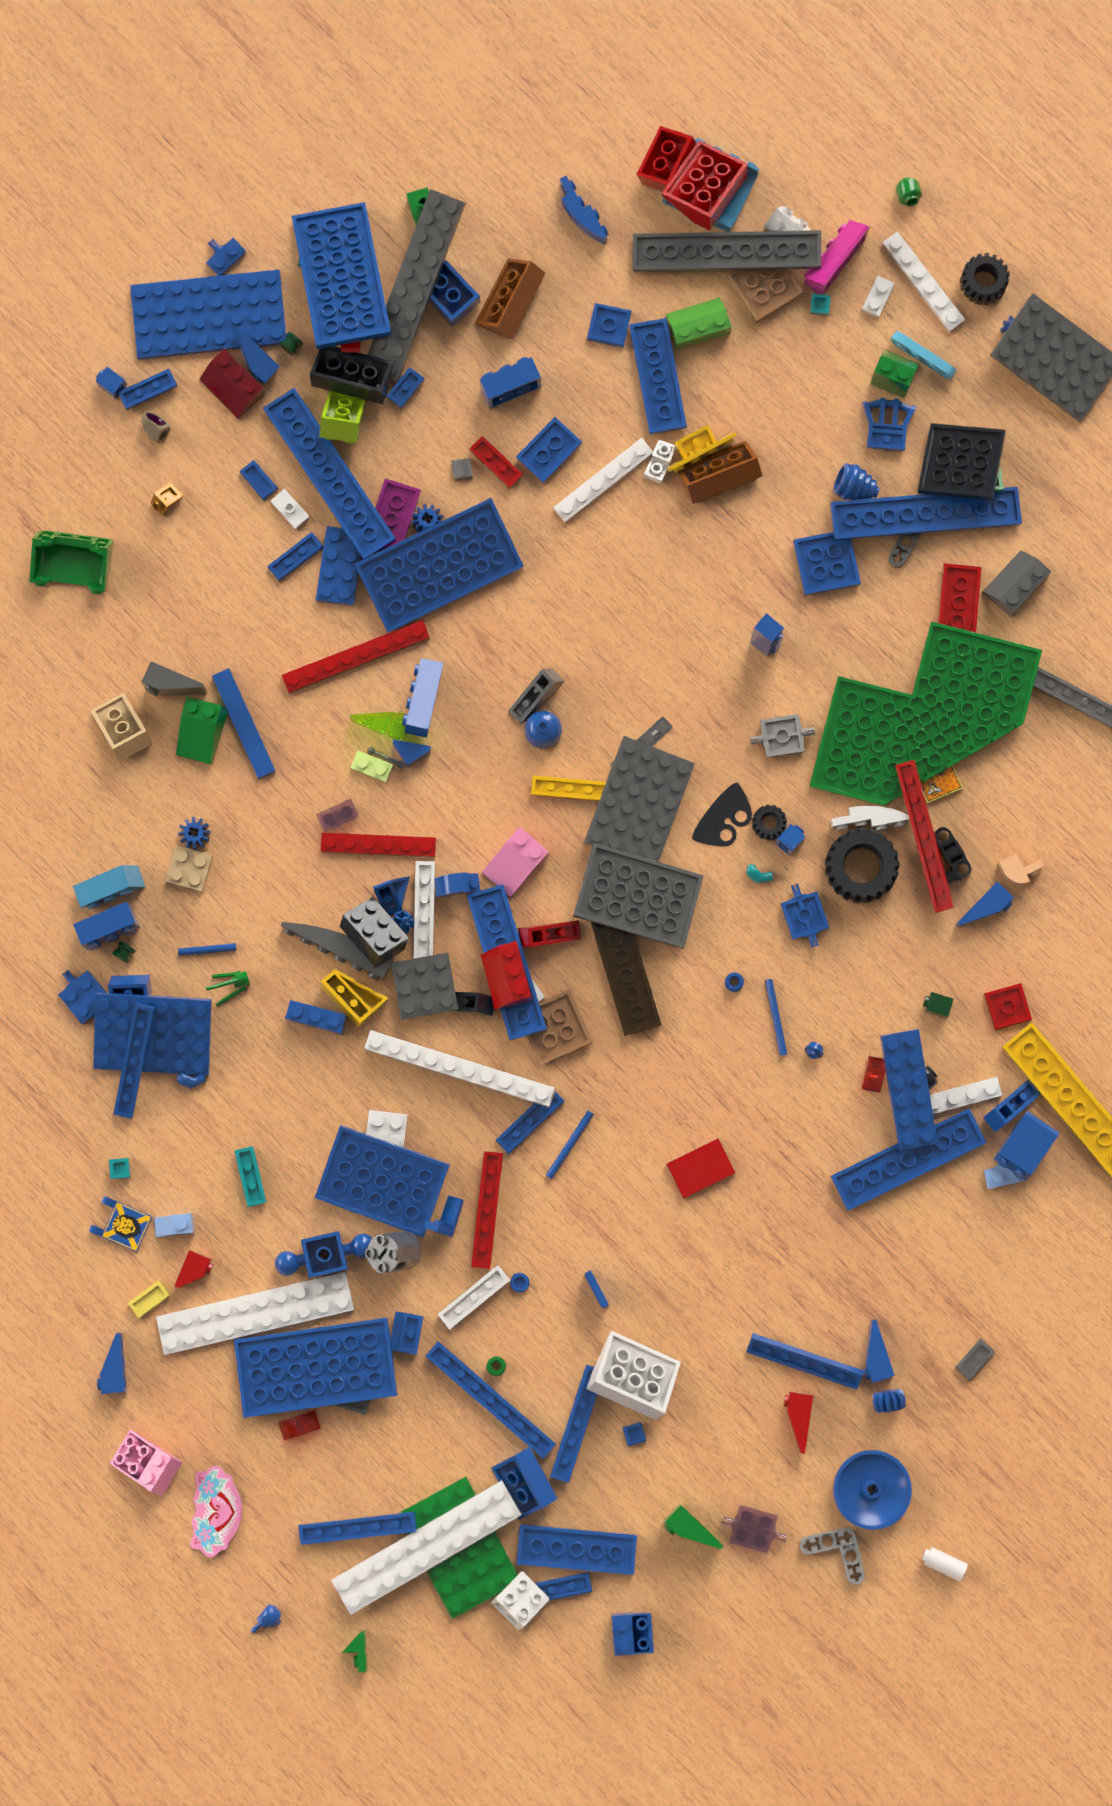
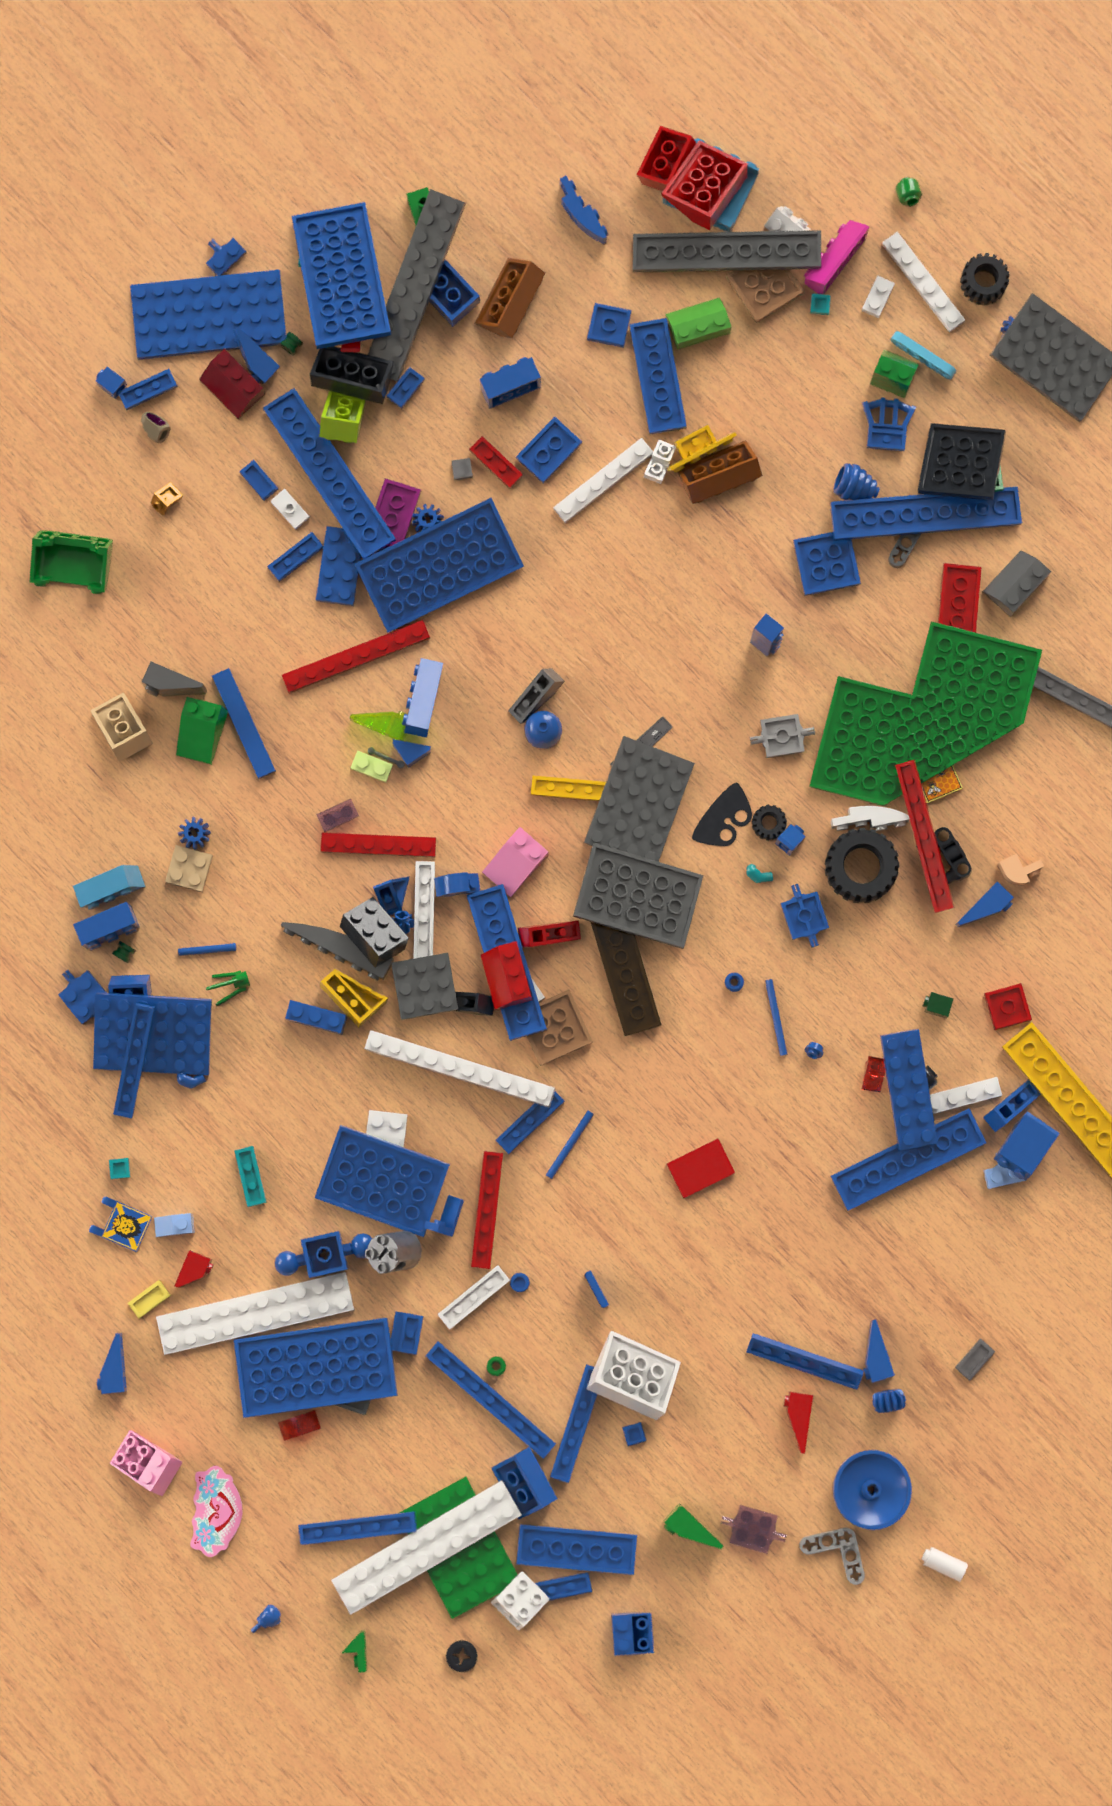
none -> black gear [446,1640,477,1672]

